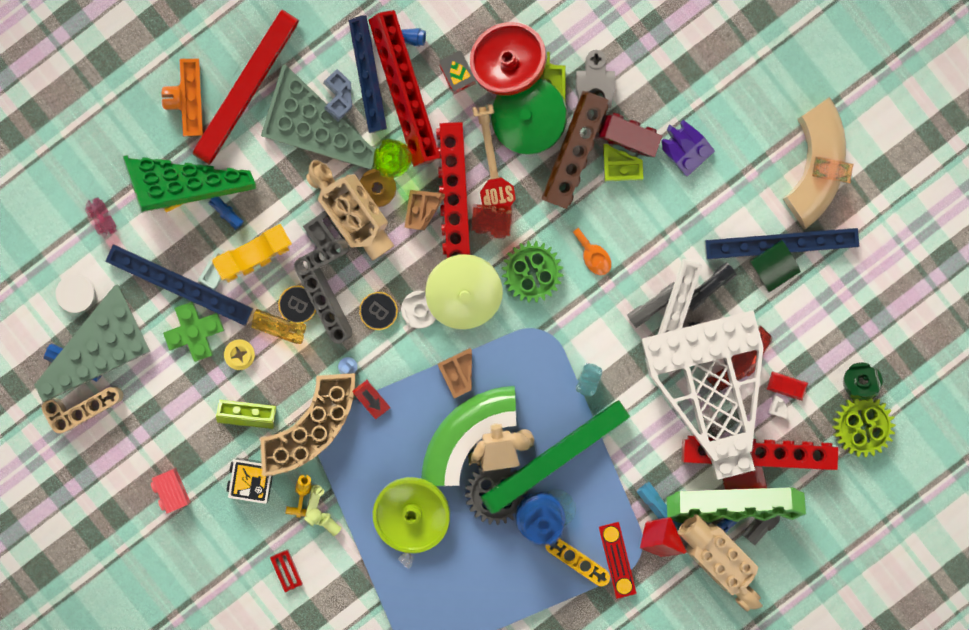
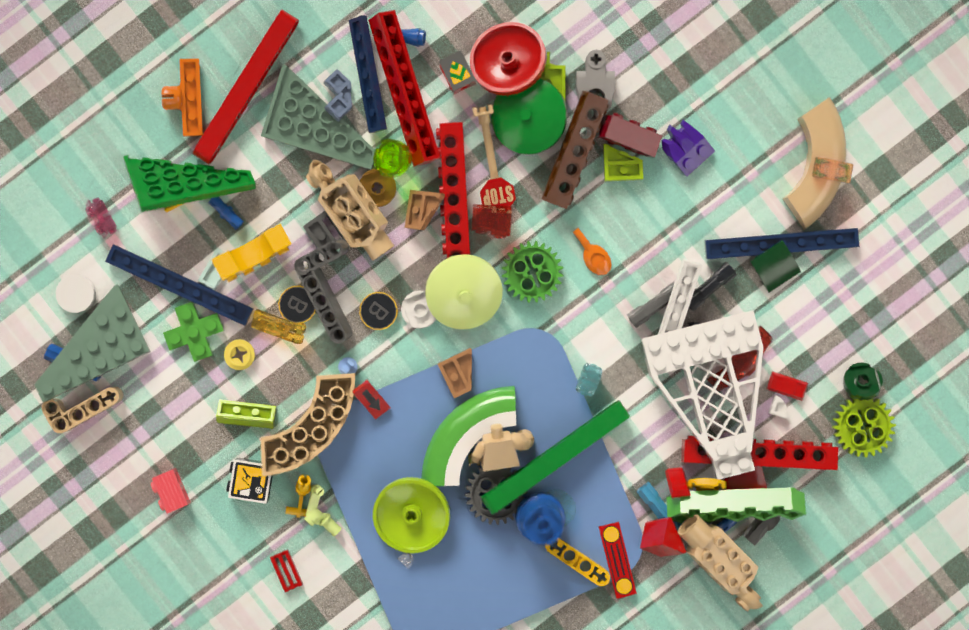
none -> red tile [665,467,691,498]
none -> yellow tile [688,478,727,491]

